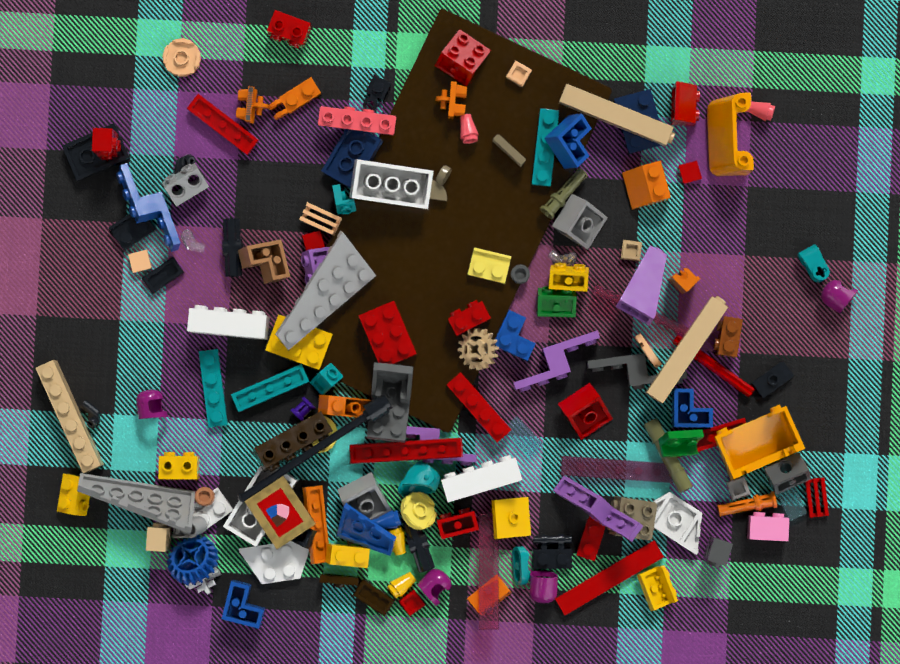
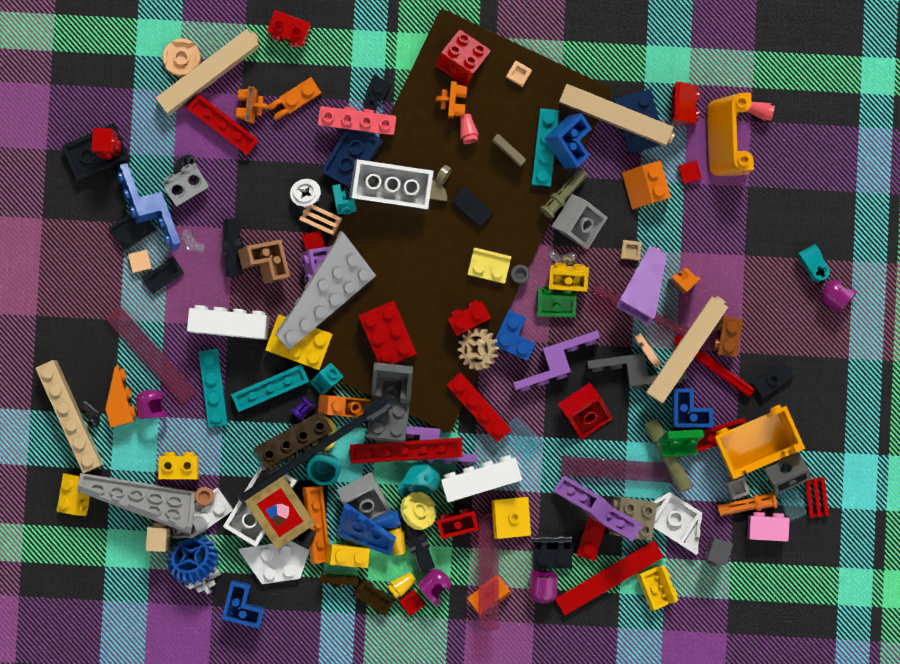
teal plate [512,546,530,585] -> none
none -> clear pink tile [106,306,197,404]
none -> orange slope [106,366,137,428]
none -> tan brick [156,29,260,116]
none -> white gear [290,179,321,208]
none -> teal helmet [305,451,341,486]
none -> black tile [452,187,493,227]

